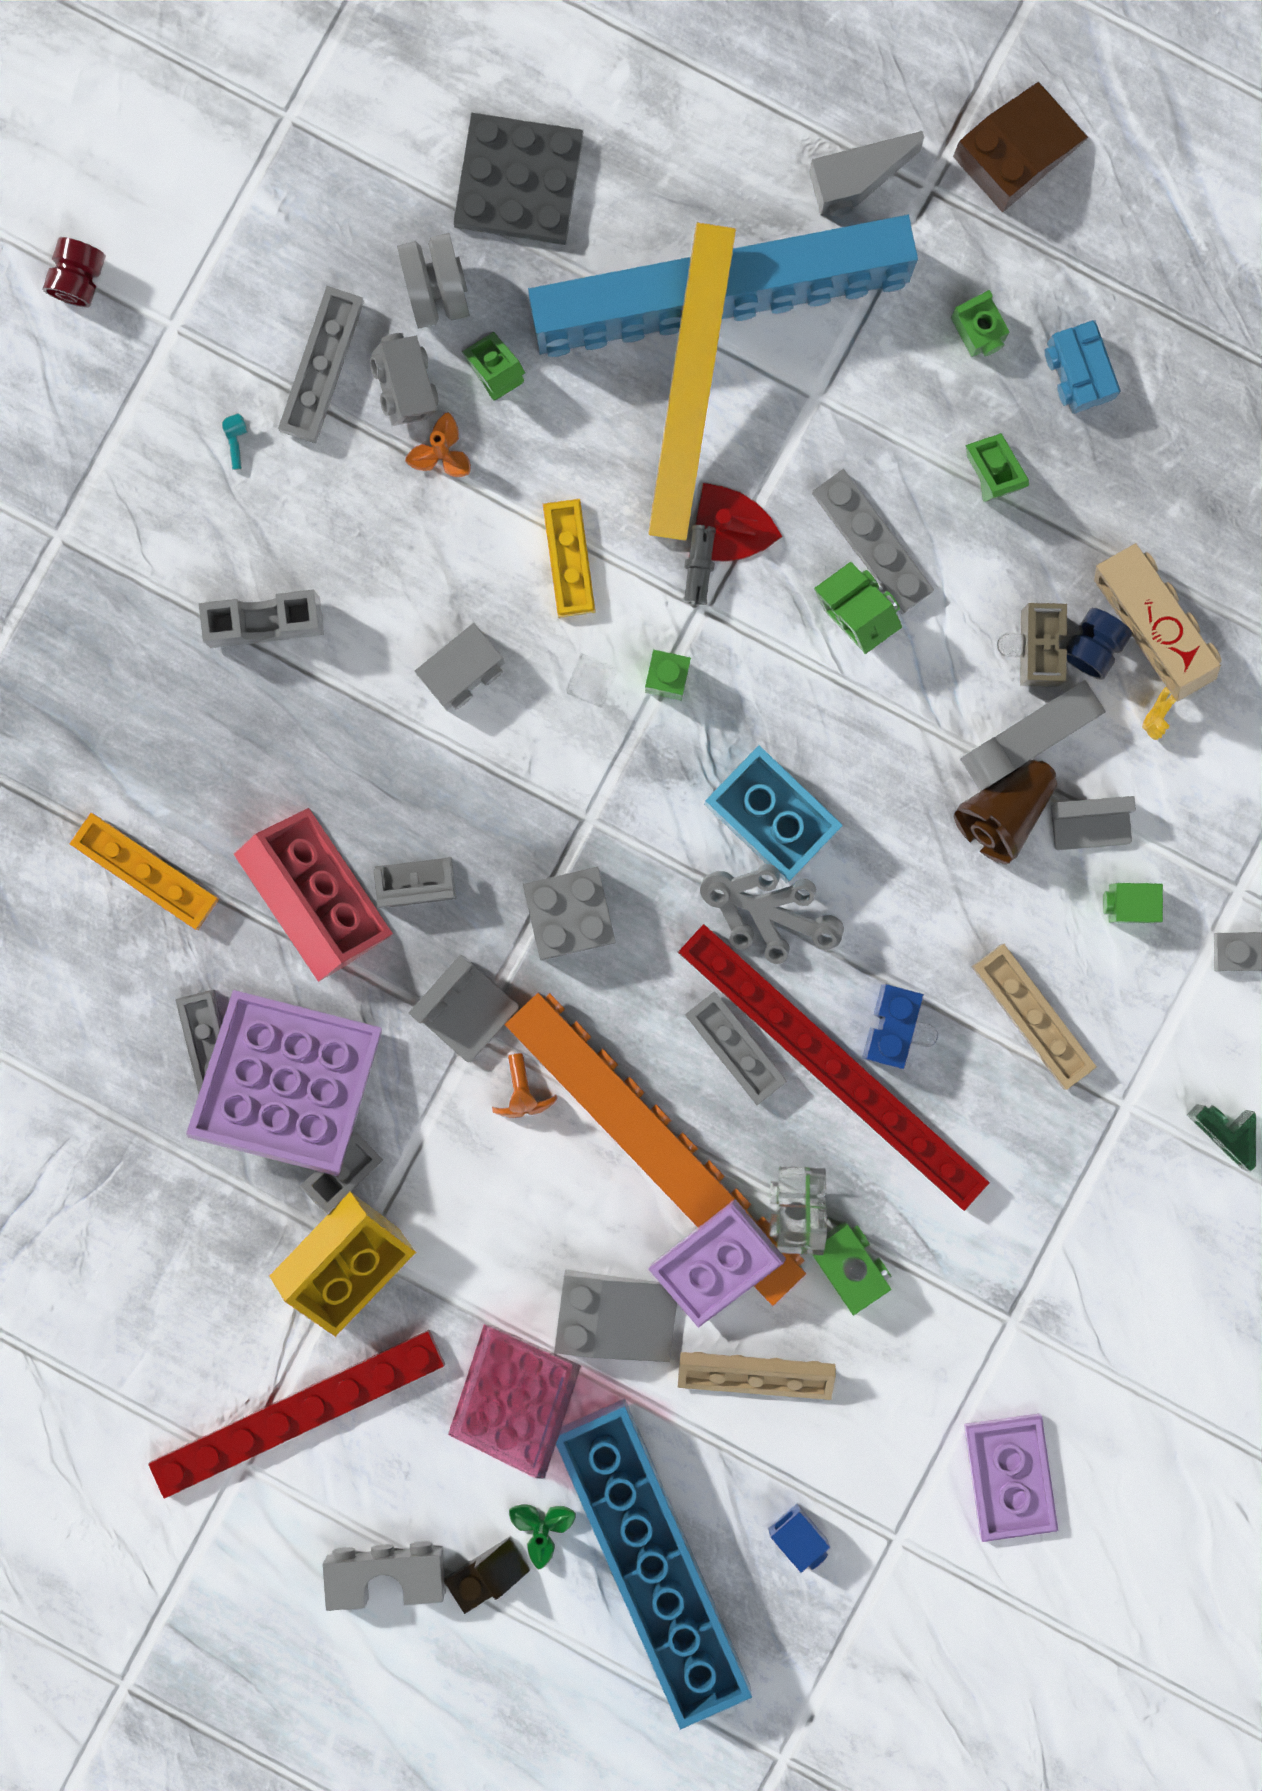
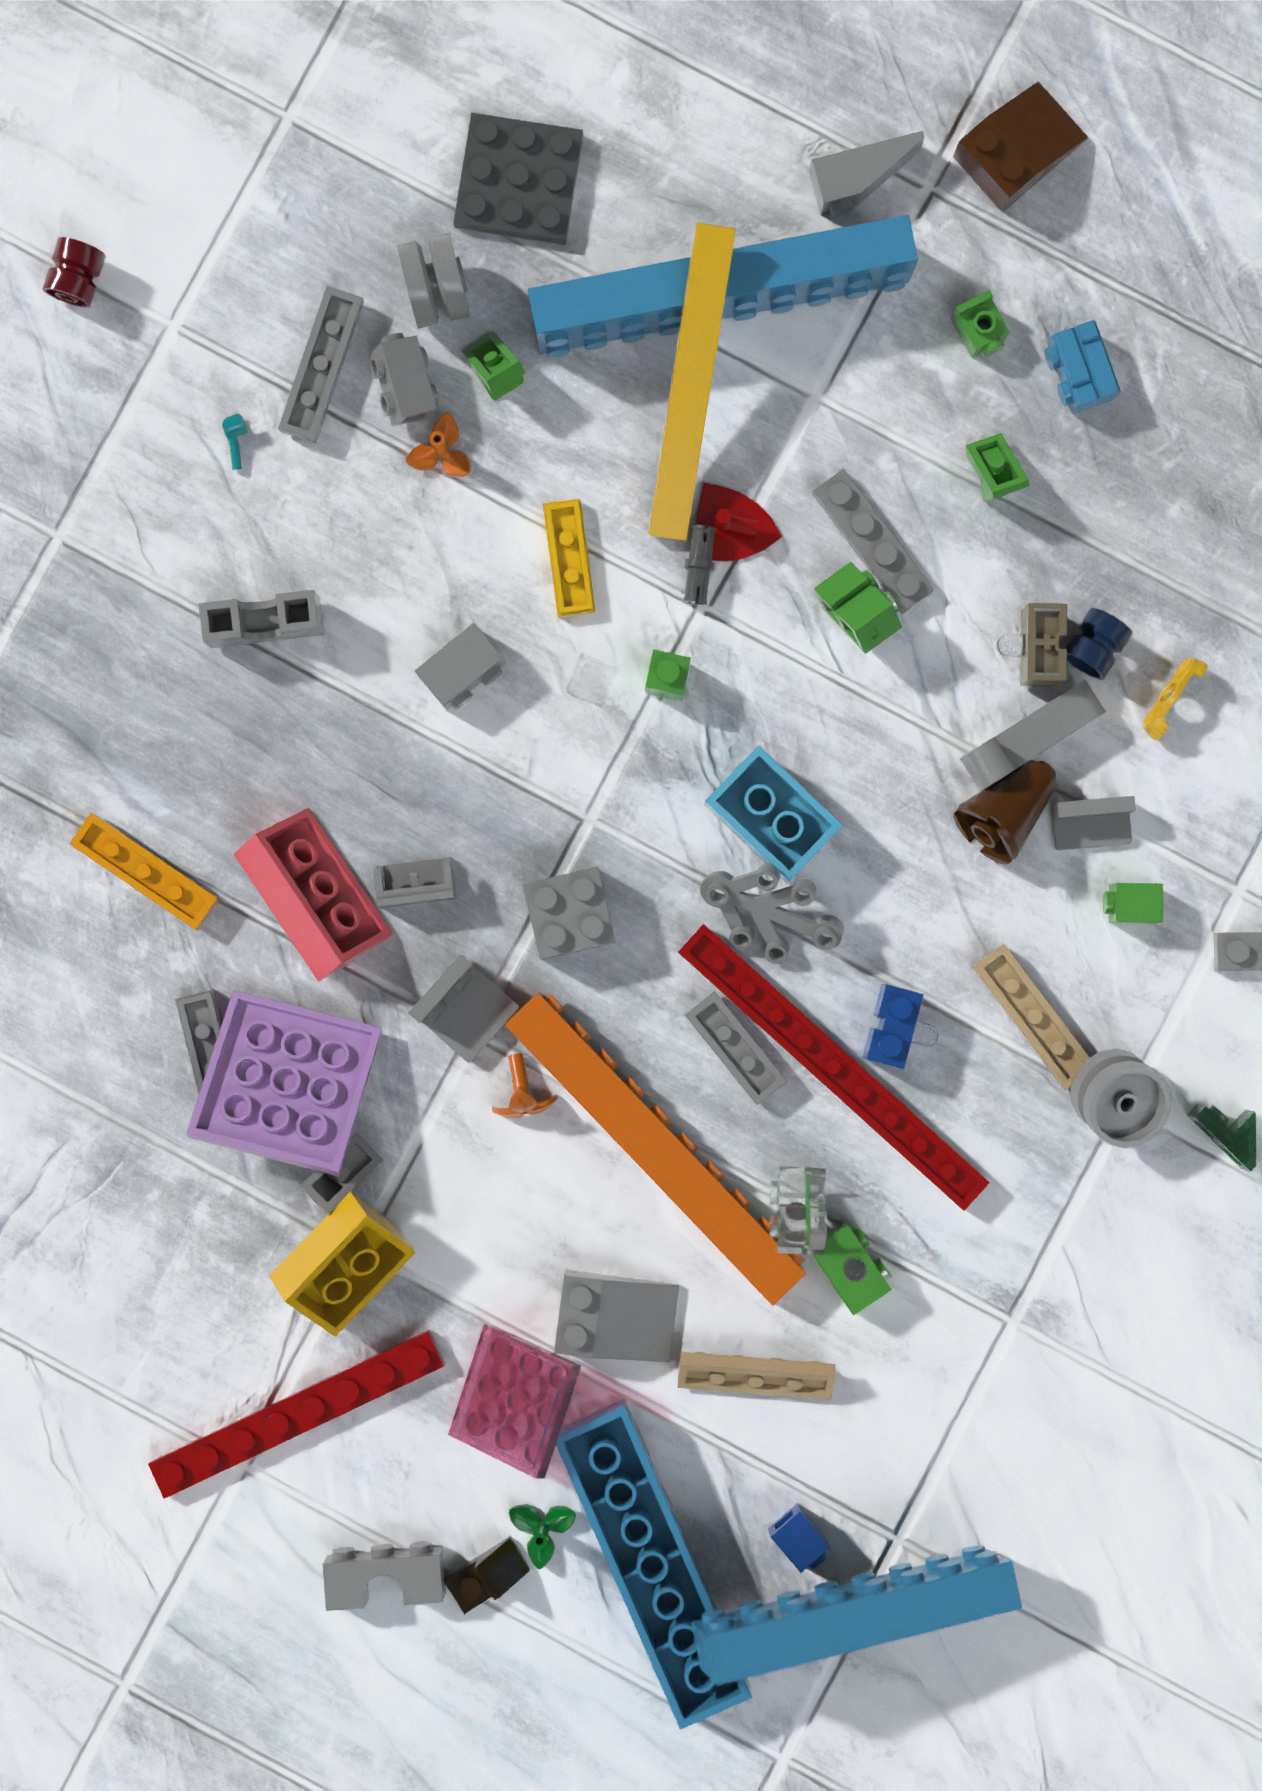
lavender tile [648,1199,786,1328] -> none
lavender tile [964,1413,1058,1542] -> none
tan brick [1094,543,1221,702] -> none
none -> dark azure brick [691,1545,1022,1685]
none -> light grey wheel [1071,1049,1171,1148]

